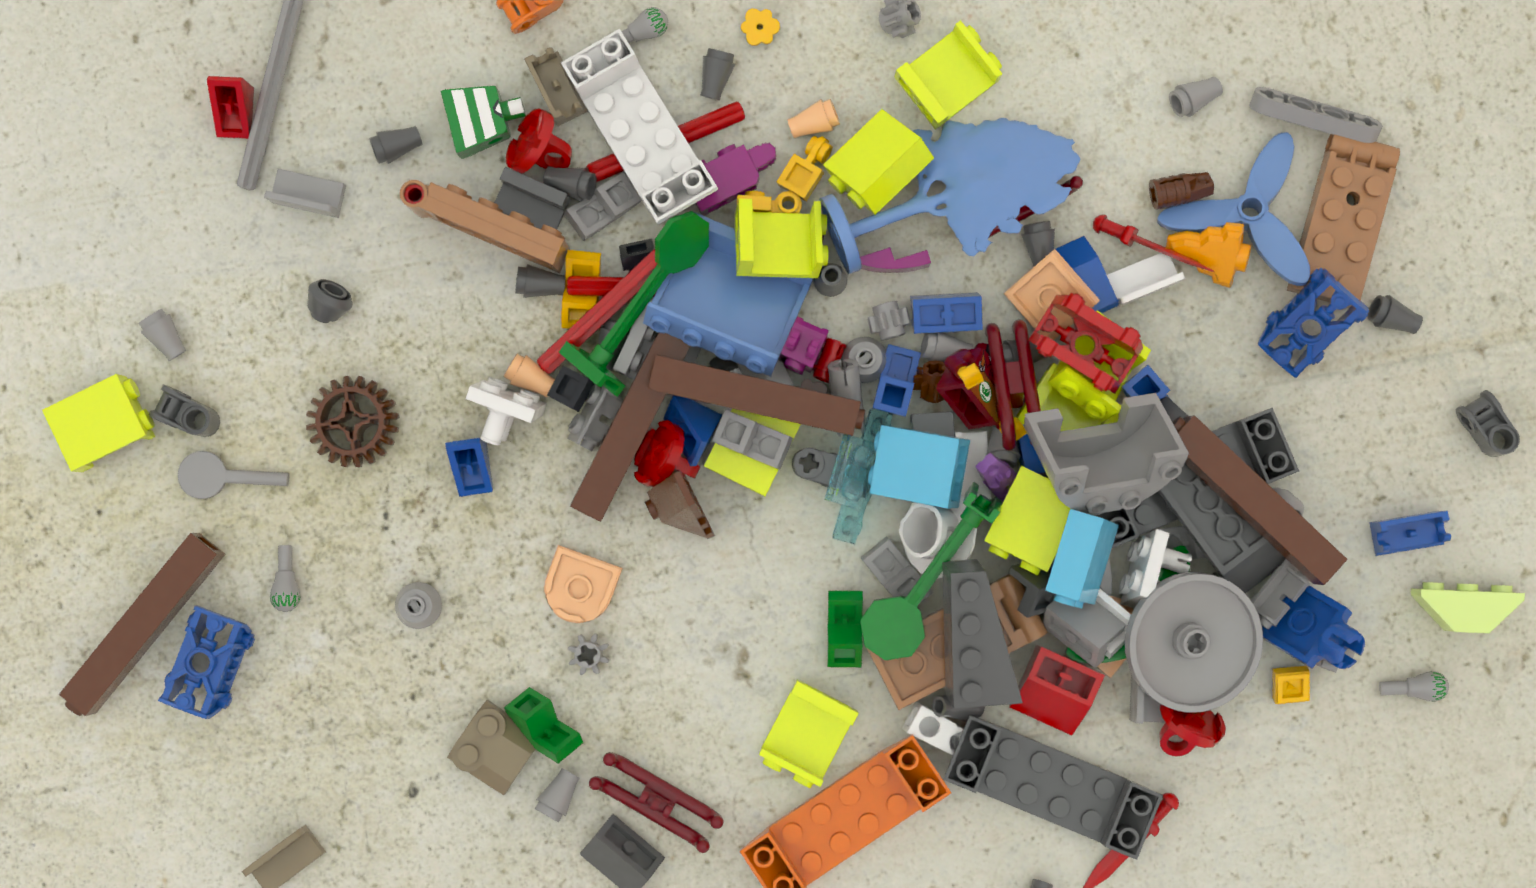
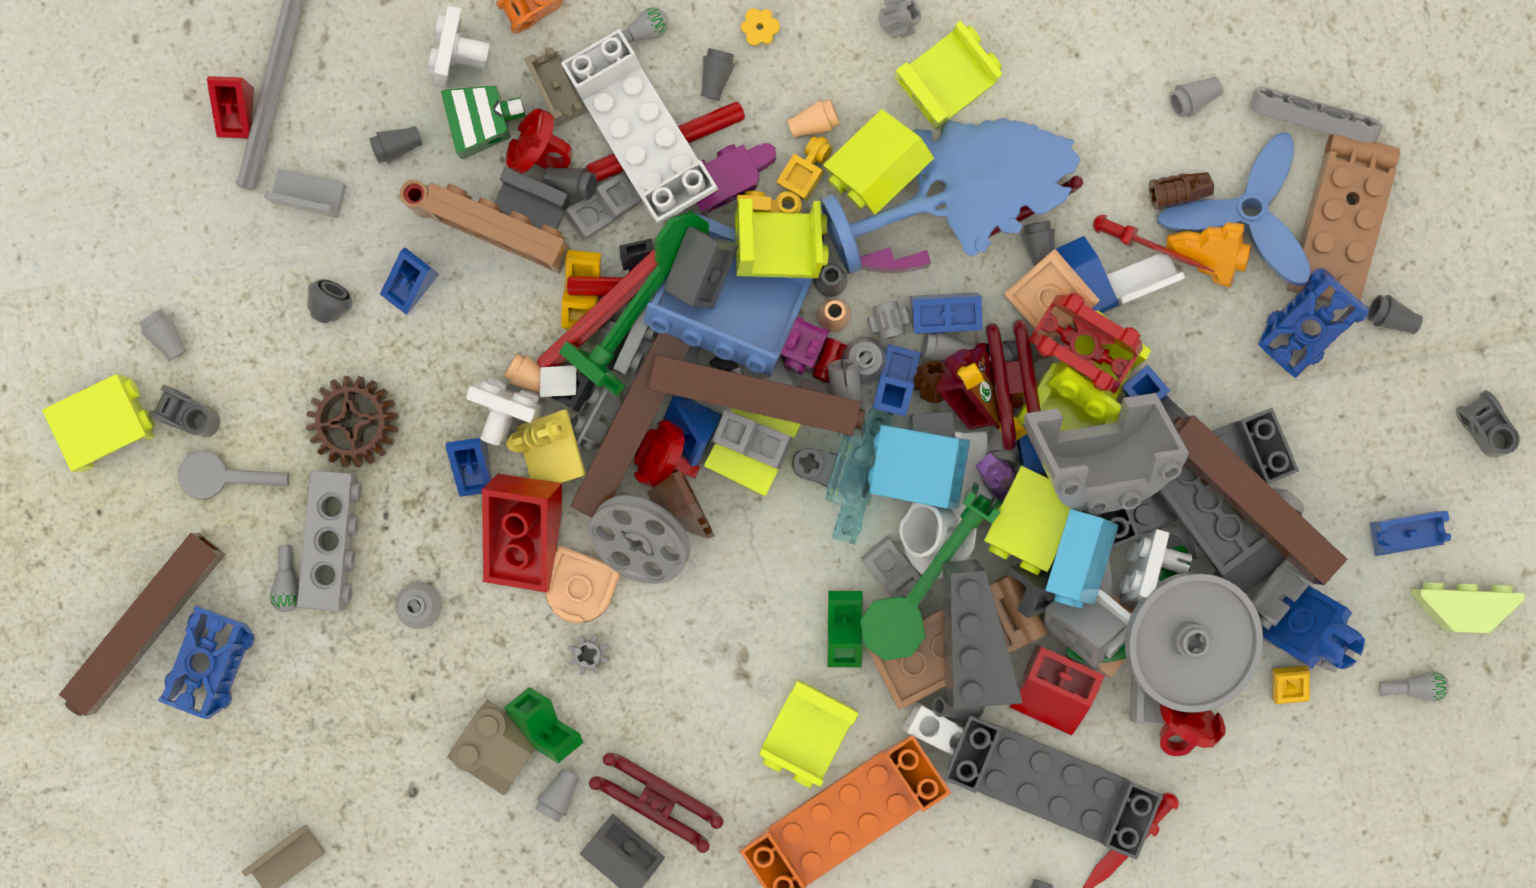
dark grey cone [515,264,565,298] -> none
none -> light grey brick [297,470,362,611]
none -> blue slope [380,247,439,315]
none -> white plate [427,6,490,88]
none -> red slope [482,473,562,593]
none -> light yellow hinge [506,409,586,483]
none -> white sticker [540,365,577,397]
none -> light grey wedge [588,496,691,584]
none -> dark grey panel [664,227,739,309]
none -> light nougat cone [817,298,851,332]

